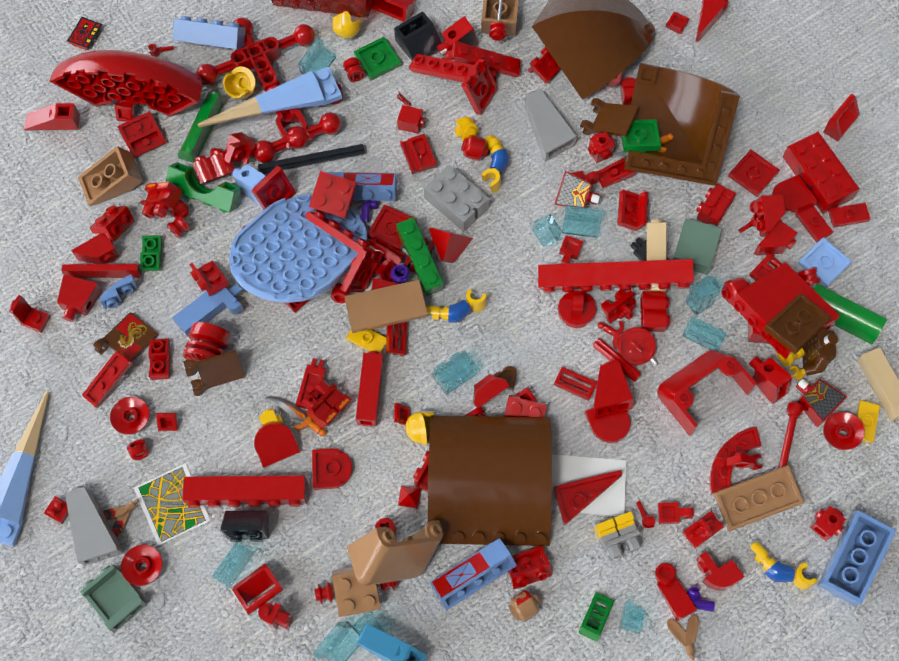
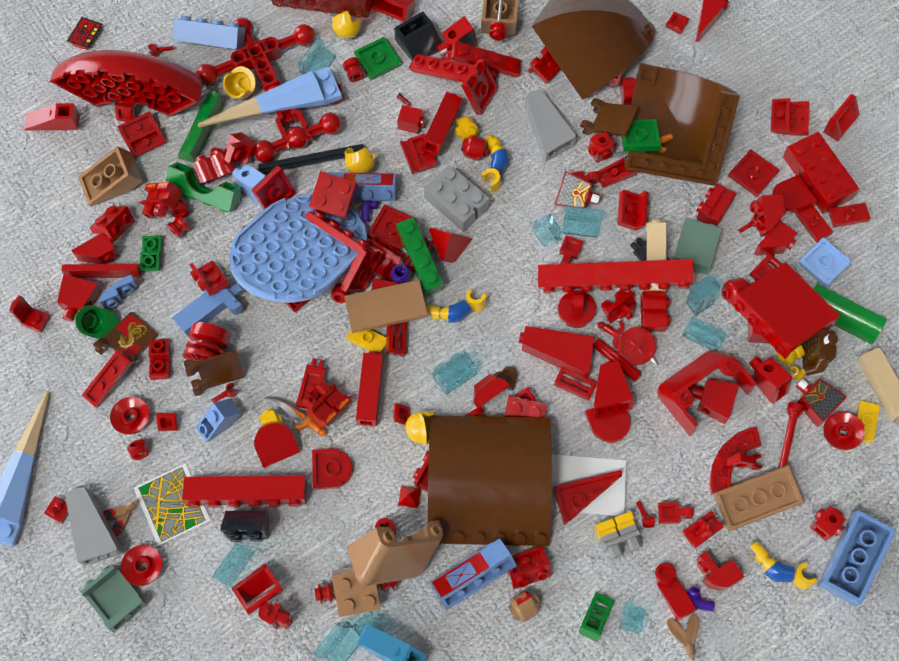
reddish brown tile [763,293,832,355] -> none
red wheel [798,267,821,286] -> none
none -> green piece [74,305,119,339]
none -> medium blue slope [196,399,241,443]
none -> red hand [211,383,237,403]
none -> yellow helmet [345,148,378,173]
none -> red brick [421,91,463,156]
none -> red slope [519,326,594,378]
none -> red torso [690,379,739,424]
none -> red slope [771,98,810,136]

